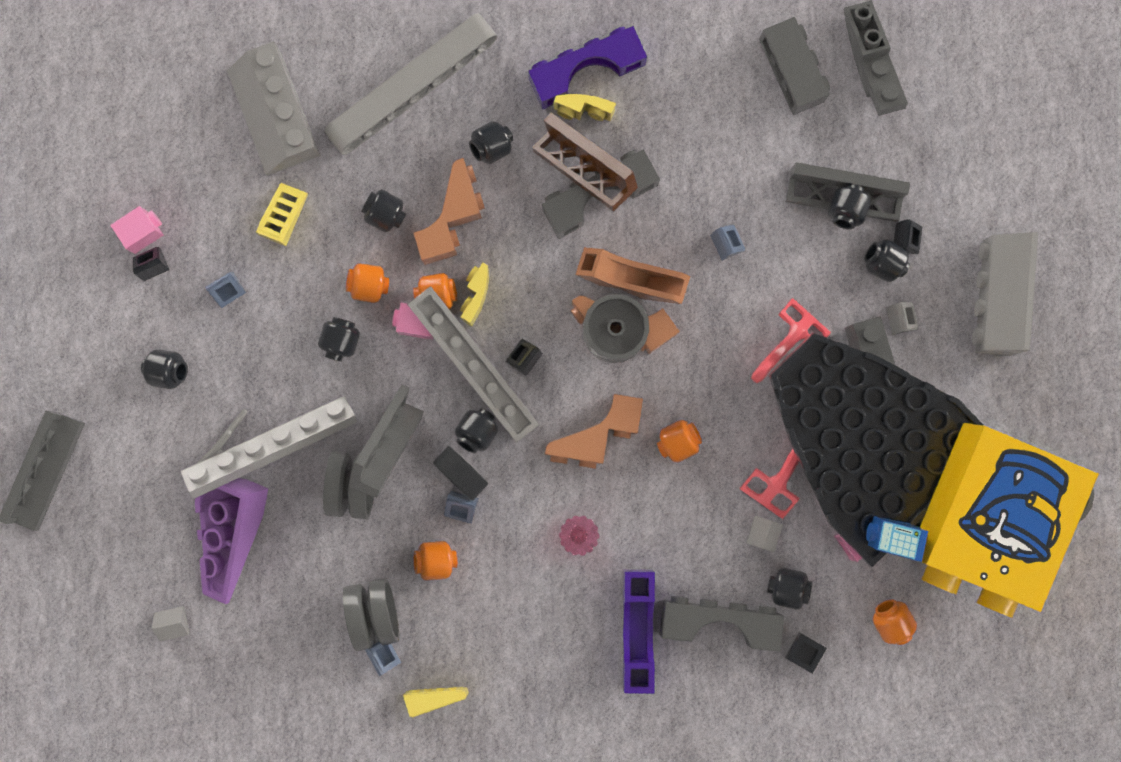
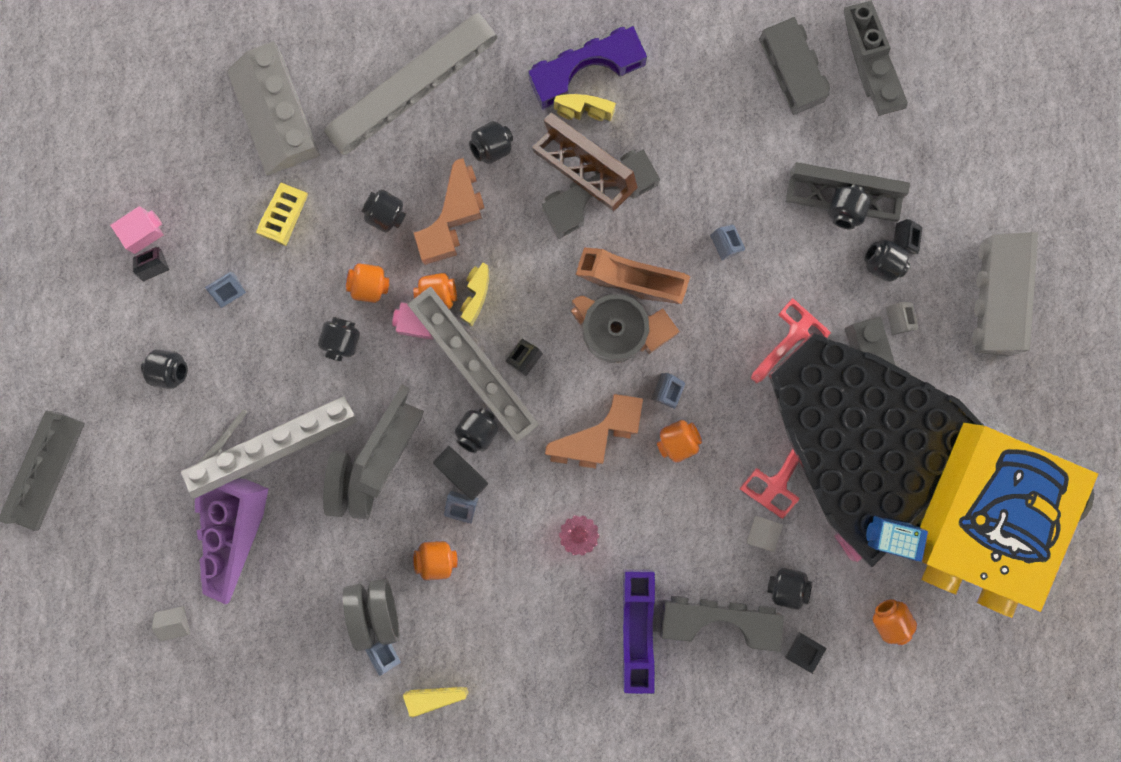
none -> sand blue slope [651,373,685,409]

